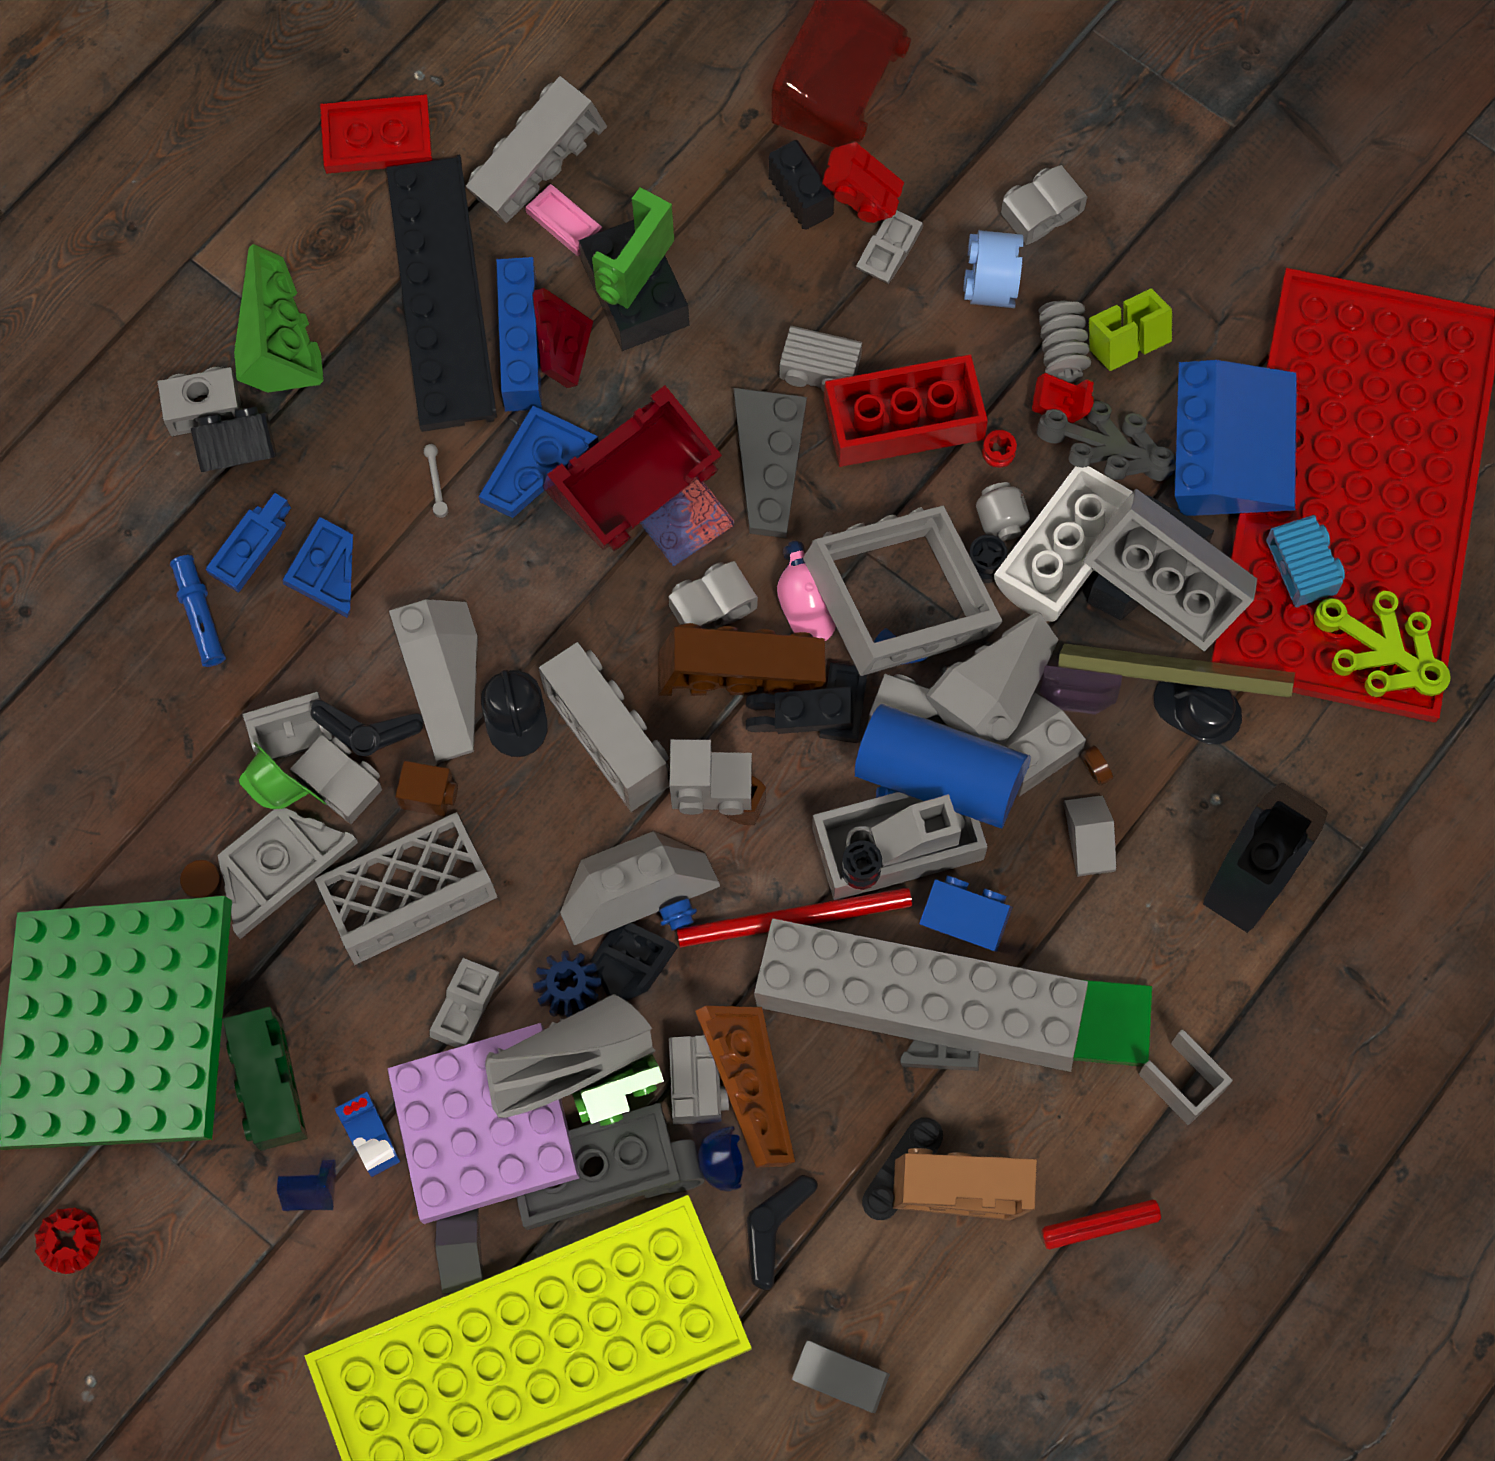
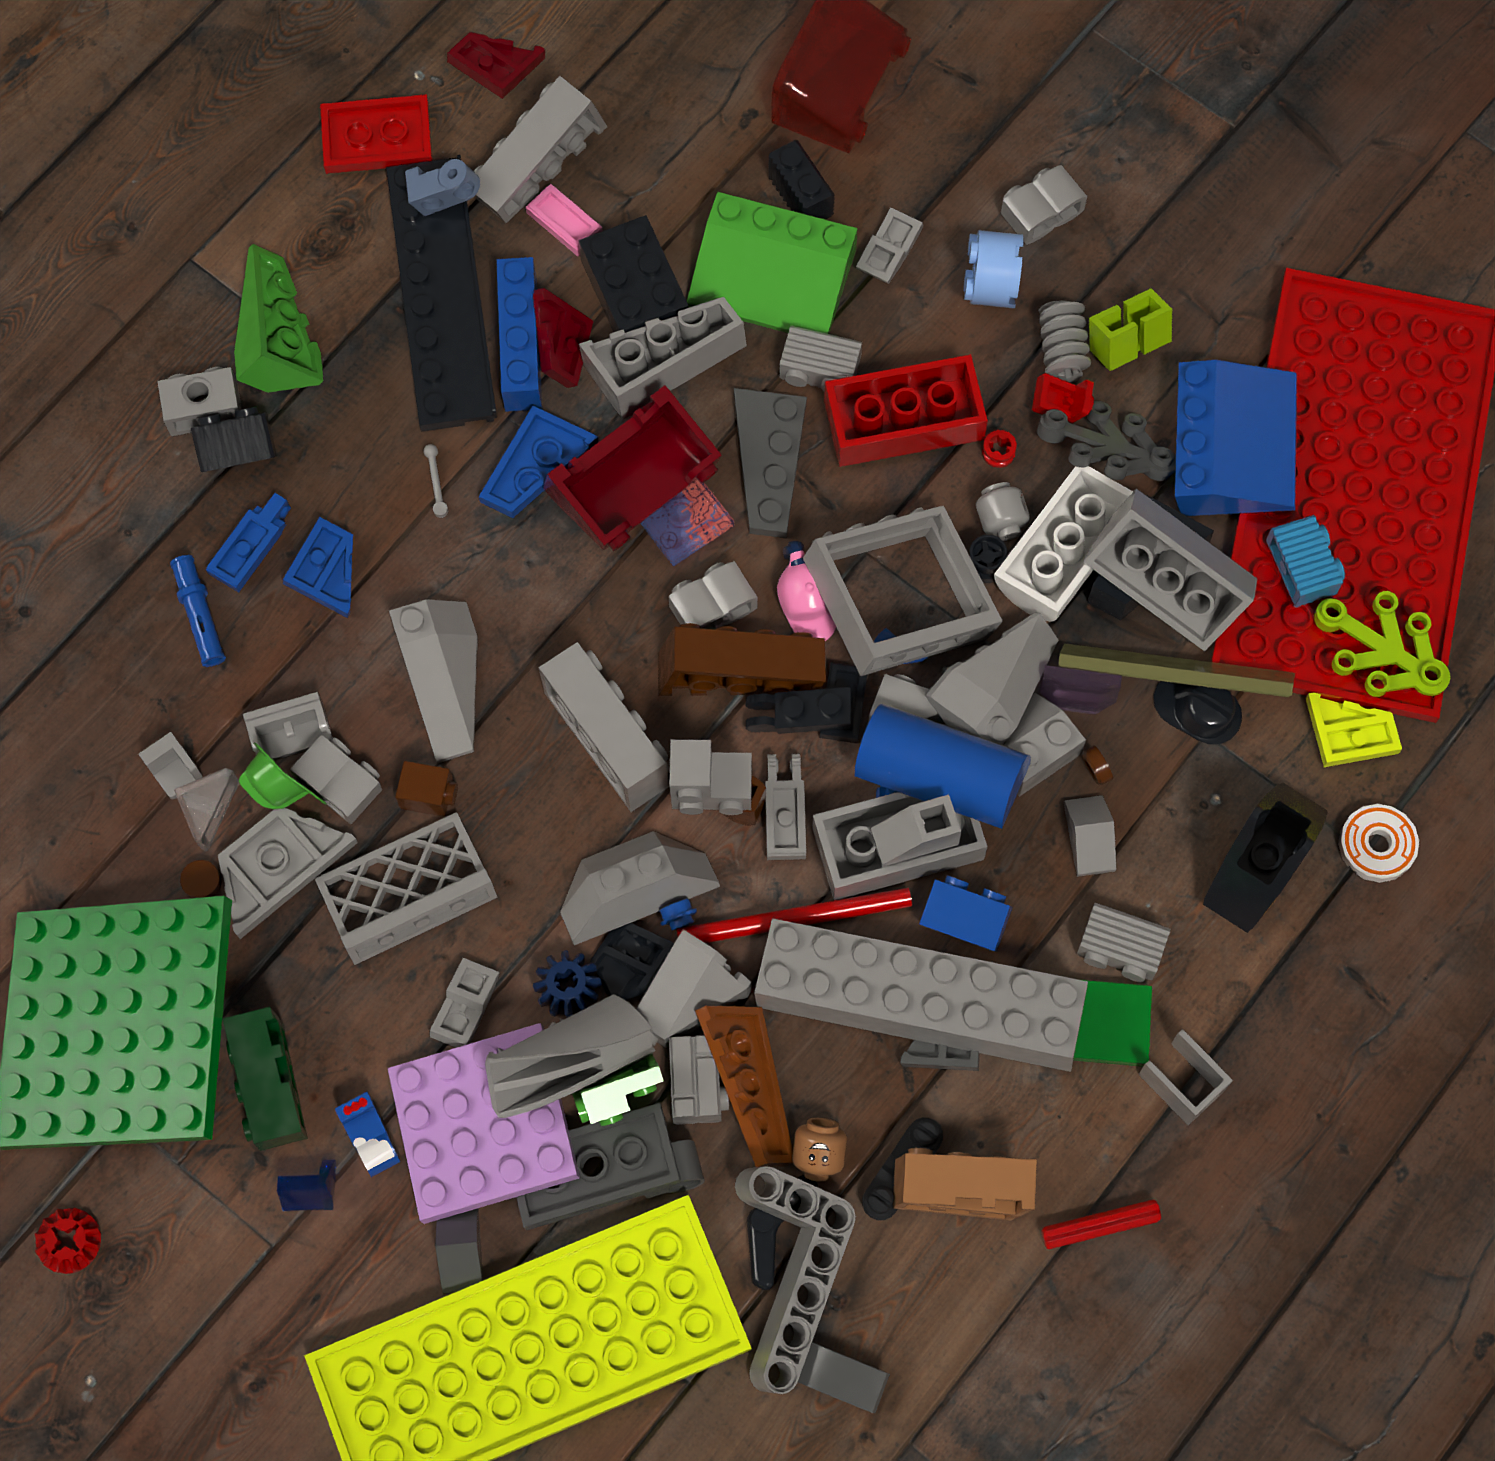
black piece [310,700,423,756] -> none
black piece [481,670,548,757] -> none
bright green panel [592,187,674,309] -> none
clear blue hair [698,1126,744,1192] -> none
red brick [822,142,904,223] -> none
black wheel [841,840,882,890] -> none
none -> light grey panel [139,732,204,799]
none -> clear slope [174,768,239,851]
none -> sand blue leg [405,159,480,216]
none -> dark red wing [447,32,546,99]
none -> light grey wedge [579,297,747,419]
none -> light grey slope [636,930,751,1048]
none -> bright green slope [687,192,858,334]
none -> light grey beam [735,1166,856,1394]
none -> light grey hinge [765,754,806,860]
none -> medium nougat head [792,1118,848,1181]
none -> light grey brick [1077,903,1171,982]
none -> neon yellow wing [1306,692,1402,767]
none -> white tile [1338,804,1419,883]

